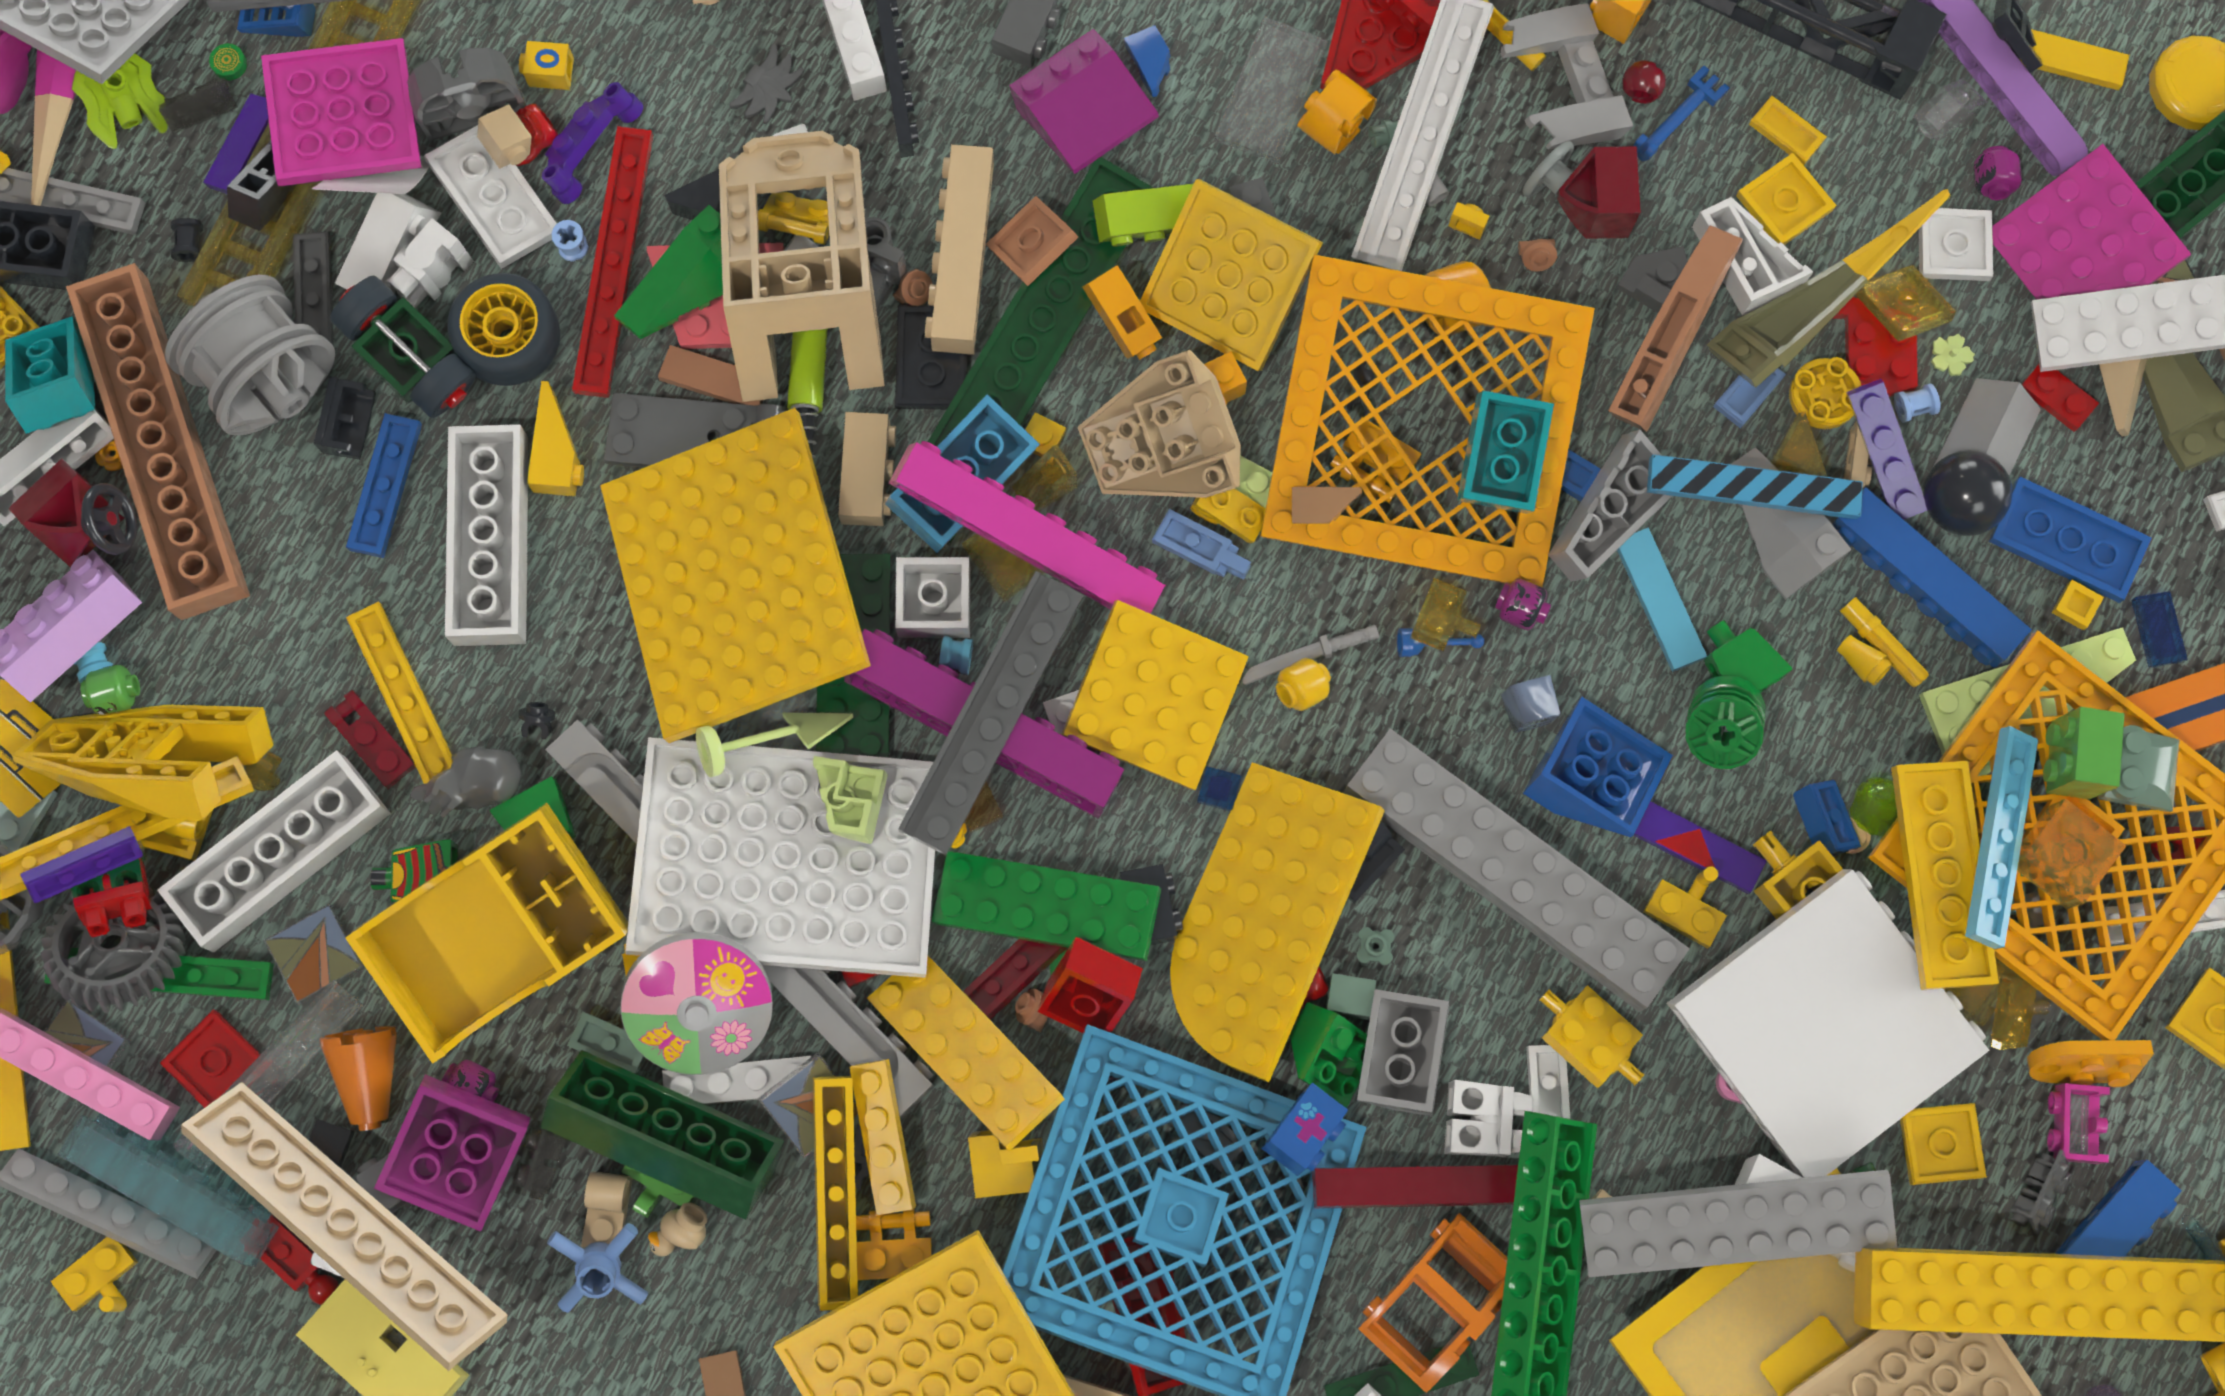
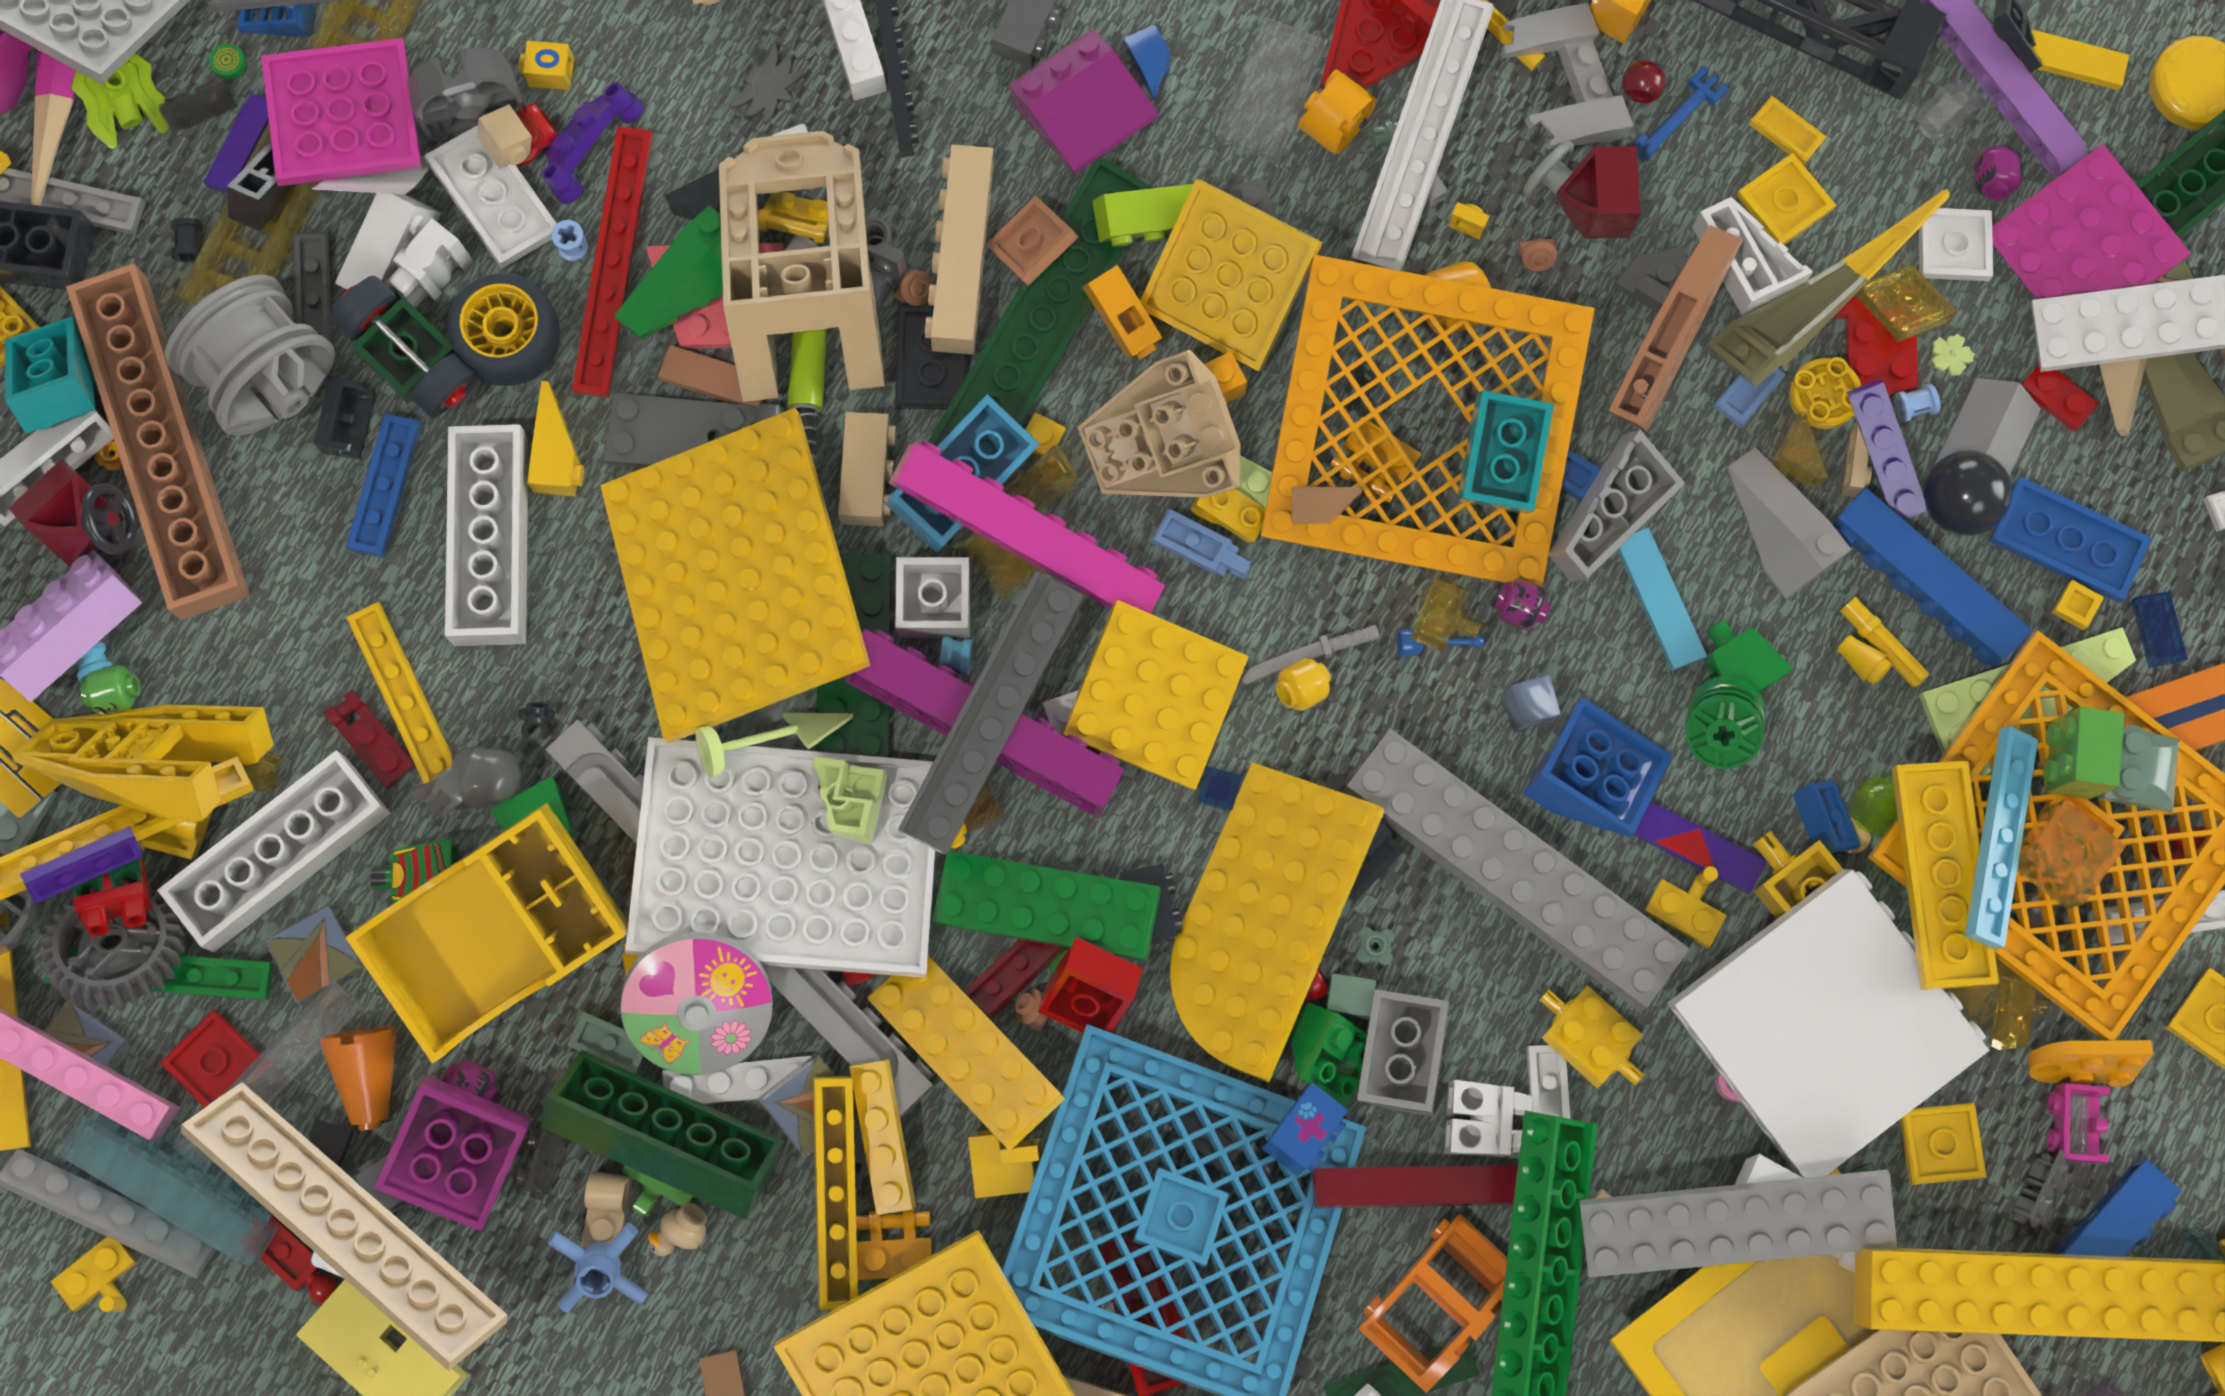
tile [1647,455,1863,519] -> none

